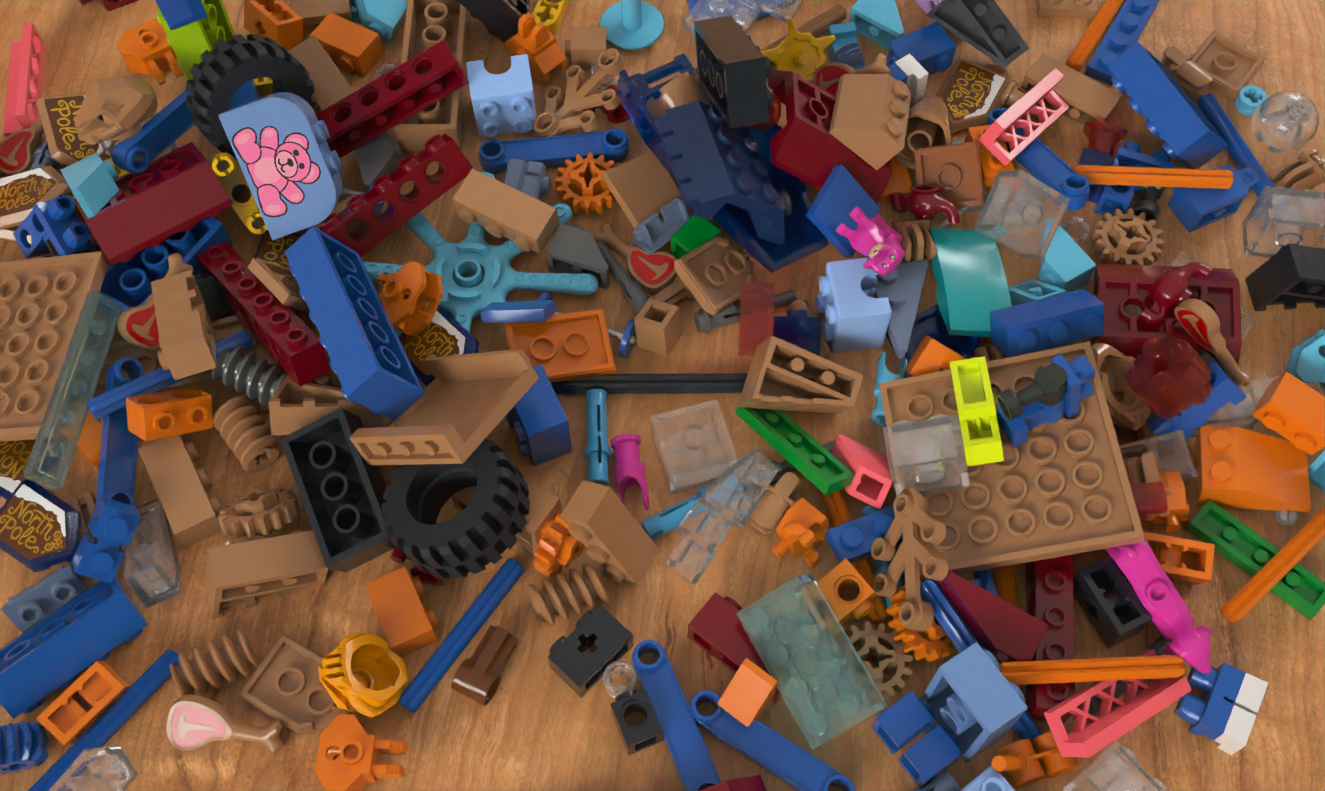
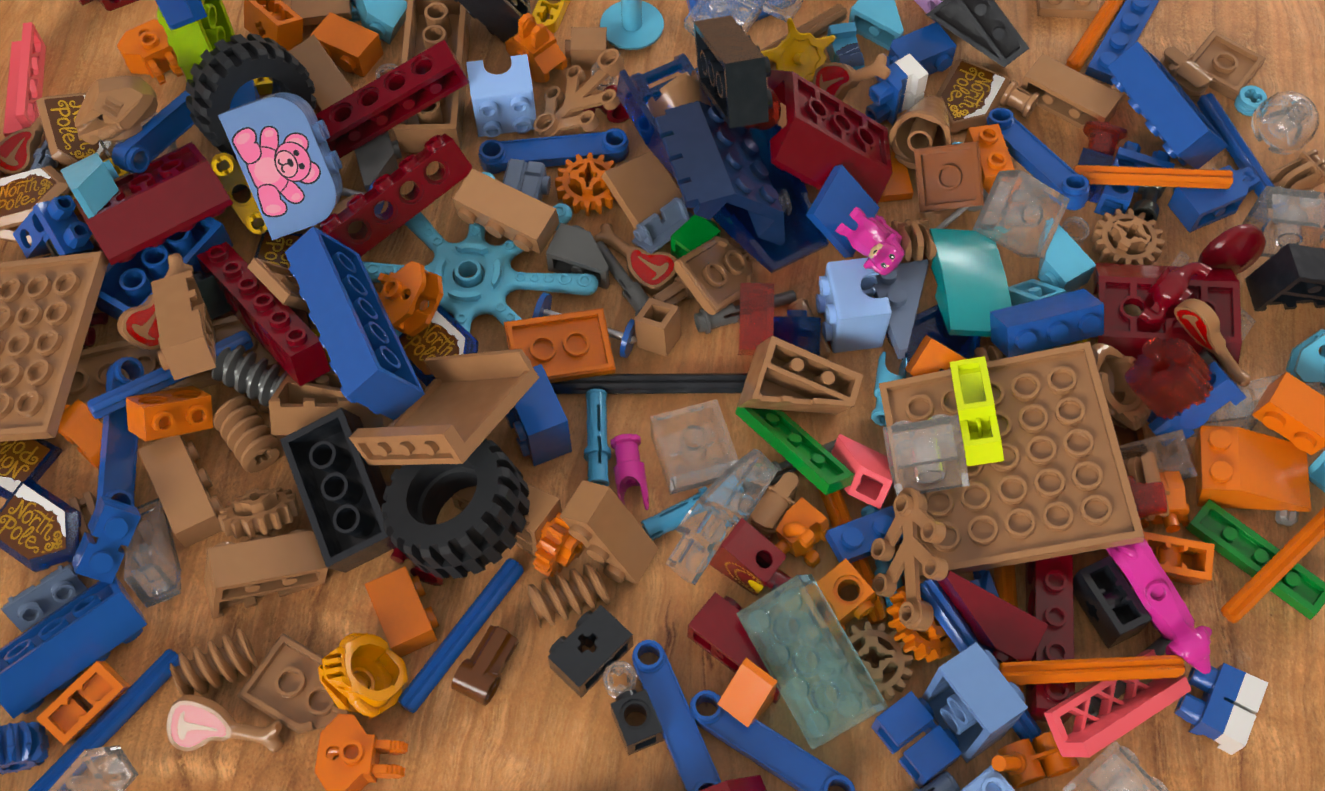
clear light blue tile [23,290,123,491] -> none
blue tile [480,300,556,323] -> none
medium nougat slope [829,74,912,170] -> none
dark red piece [890,184,960,224] -> none
coral fence [978,68,1070,166] -> none
hips [996,354,1095,448] -> none
none -> dark red torso [709,518,795,599]
none -> dark red piece [1198,224,1266,275]

